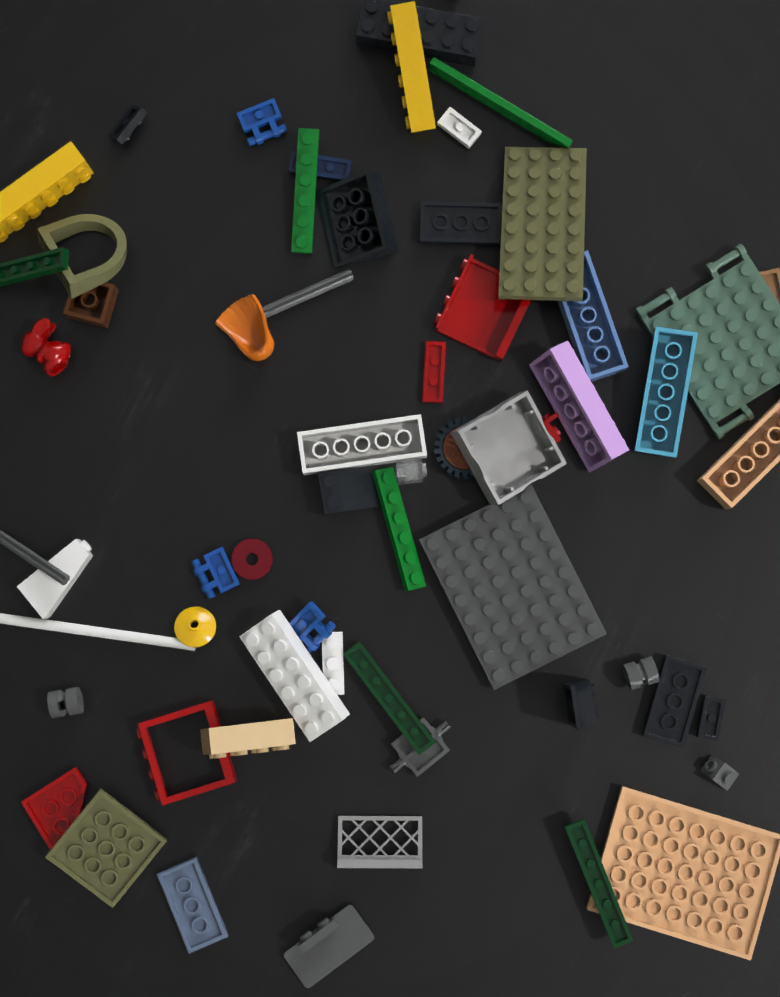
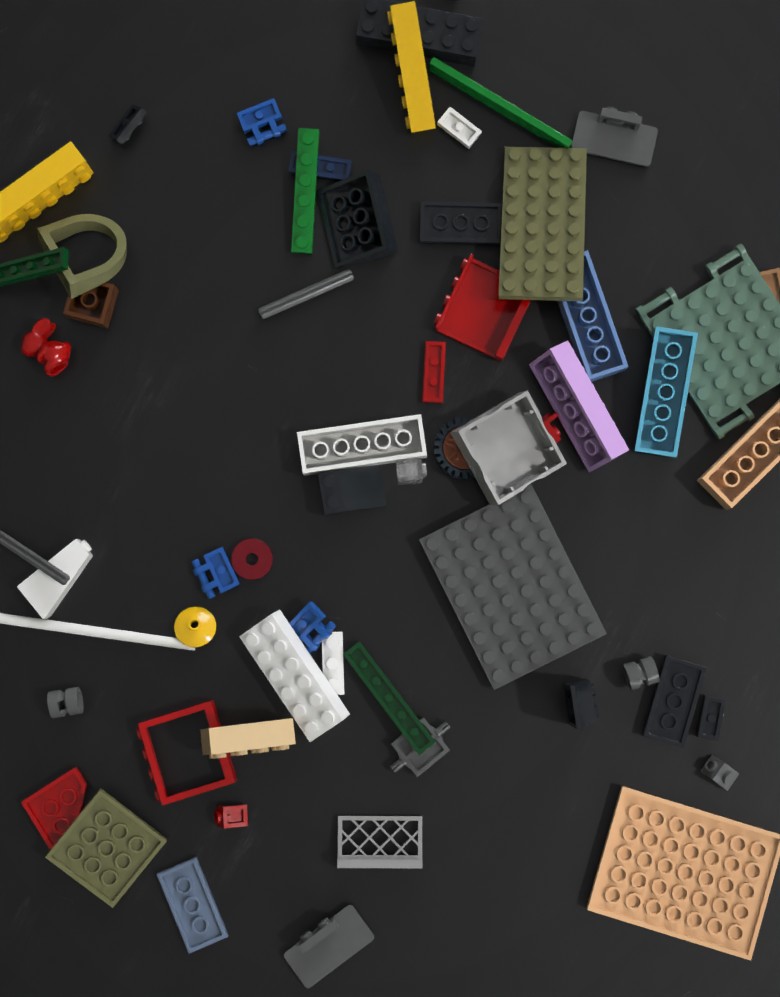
orange hair [215,294,274,361] -> none
green plate [372,467,426,592] -> none
dark green plate [564,818,634,949] -> none
none -> red bracket [214,804,248,829]
none -> dark grey bracket [571,107,658,167]

